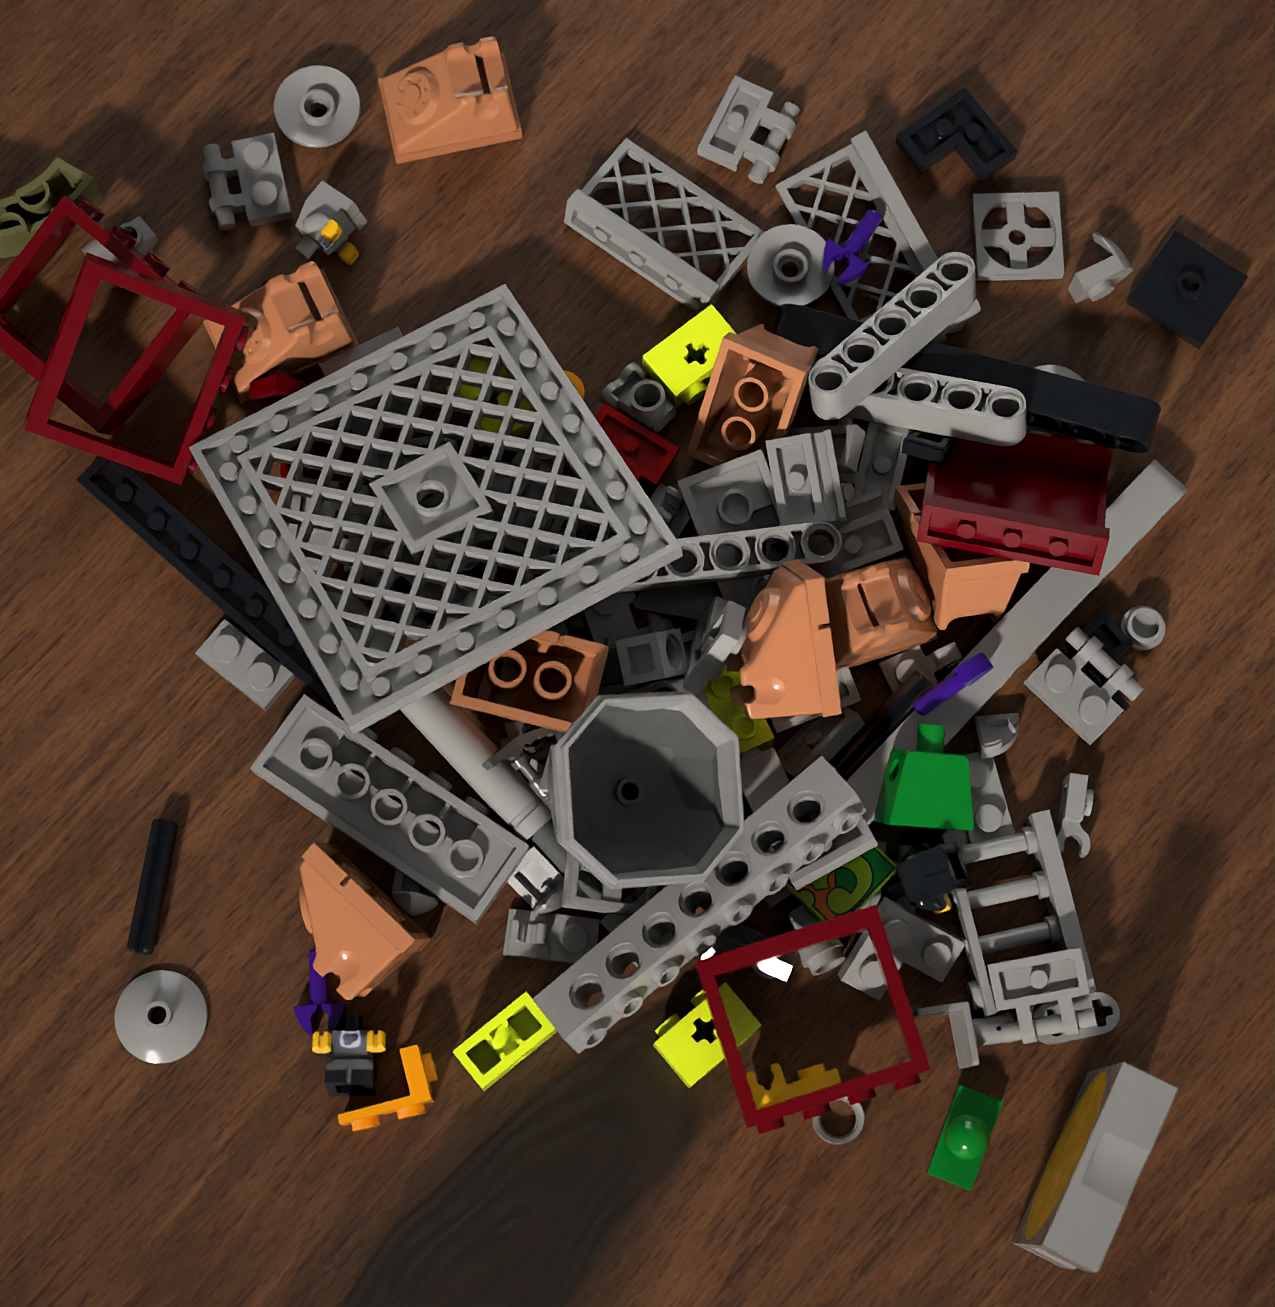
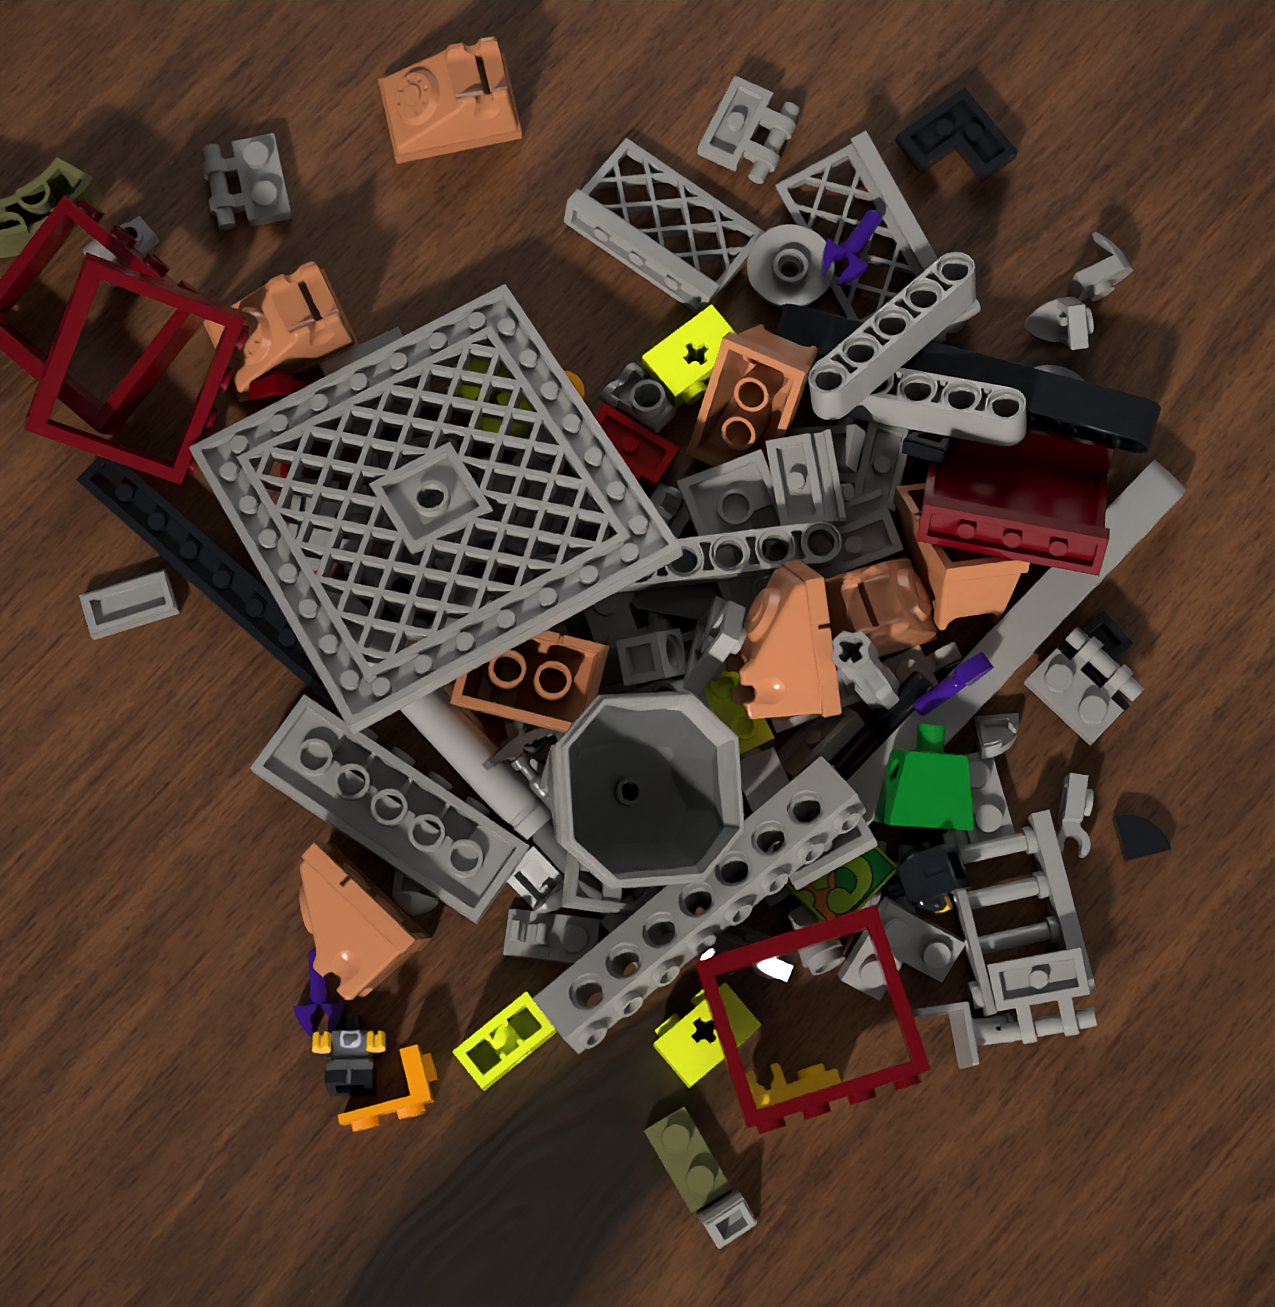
light grey dish [114,970,208,1064] -> none
black axle [127,819,178,955] -> none
light grey plate [195,619,295,712] -> none
light grey dish [274,65,361,148] -> none
light grey piece [295,181,368,265] -> none
light grey piece [812,1097,864,1144] -> none
green tile [926,1085,1003,1191] -> none
light grey piece [971,192,1065,281] -> none
light grey tile [1011,1062,1178,1273] -> none
light grey beam [1032,992,1120,1044] -> none
light grey plate [1120,606,1166,651] -> none
black plate [1126,230,1248,349] -> none
none -> light grey tile [79,569,180,640]
none -> olive plate [644,1107,732,1213]
none -> light grey slope [696,1187,757,1249]
none -> light grey axle [831,631,901,710]
none -> light grey plate [1024,296,1094,350]
none -> black tile [1112,815,1171,862]

